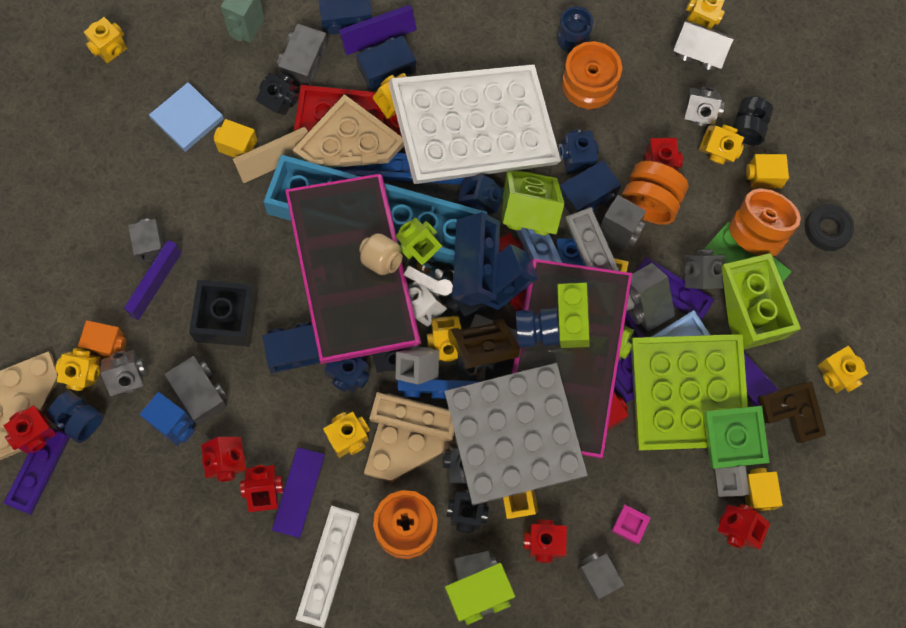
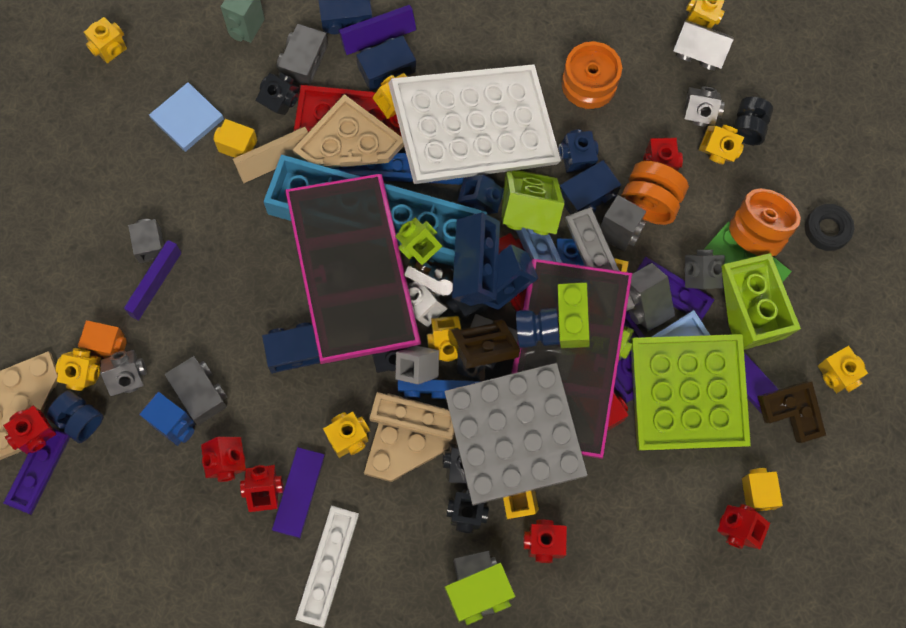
black brick [189,280,257,347] -> none
dark blue brick [324,346,370,393] -> none
tan head [359,234,403,275] -> none
orange wheel [373,490,438,559] -> none
dark blue wheel [557,6,594,53] -> none
flat silver brick [578,552,624,601] -> none
dark pink plate [611,505,651,545] -> none
bright green plate [703,406,770,469] -> none
light grey plate [715,466,749,497] -> none
yellow brick [746,154,789,188] -> none

